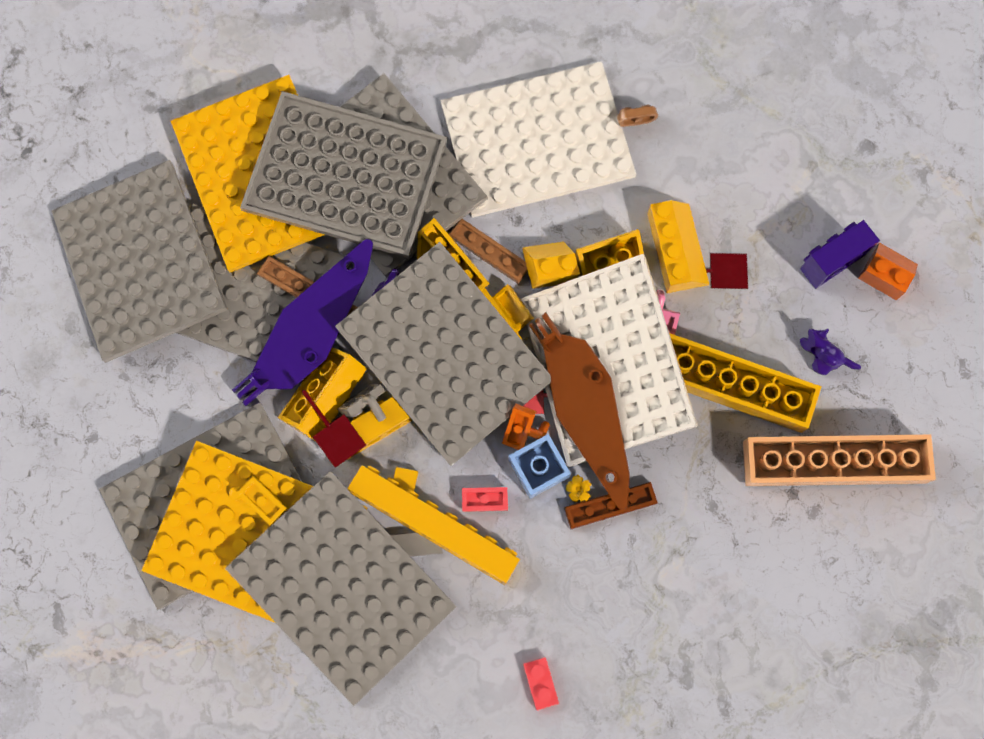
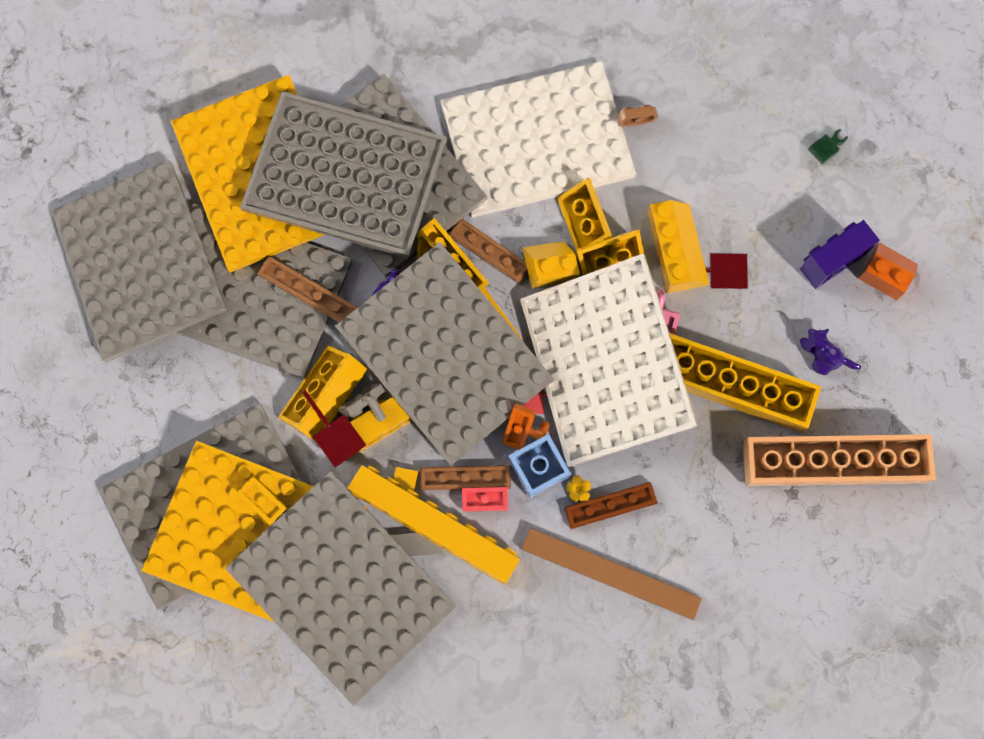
dark purple wing [232,239,373,407] -> none
yellow tile [492,284,534,332] -> none
coral plate [523,657,559,710] -> none
dark orange wing [529,313,630,509] -> none
none -> medium nougat tile [420,465,511,491]
none -> medium nougat tile [521,528,702,620]
none -> yellow slope [557,178,612,249]
none -> clear green plate [808,129,848,165]

